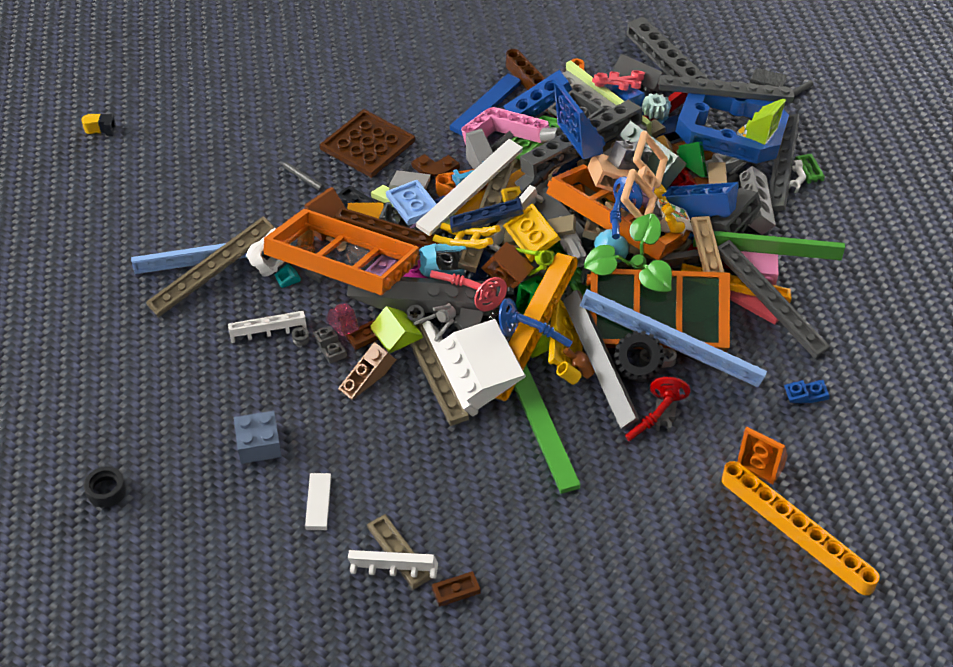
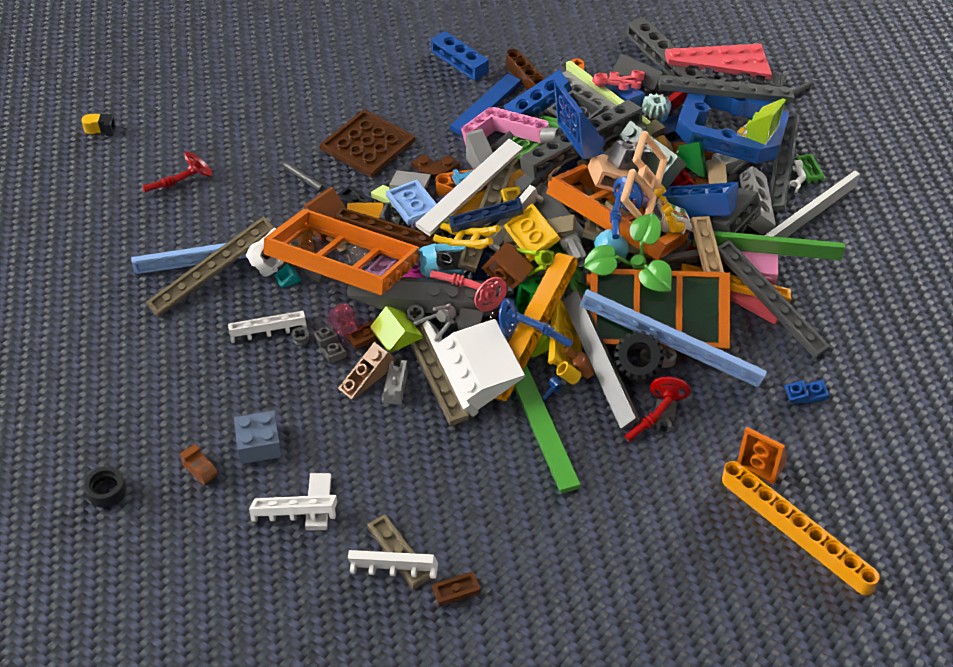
none -> red dish [142,151,212,192]
none -> dark orange leg [180,444,218,485]
none -> white hinge [249,495,337,522]
none -> light grey hinge [382,360,408,405]
none -> blue brick [431,31,489,81]
none -> blue hand [541,376,562,402]
none -> coral wing [665,44,772,80]
none -> white tile [764,171,860,238]

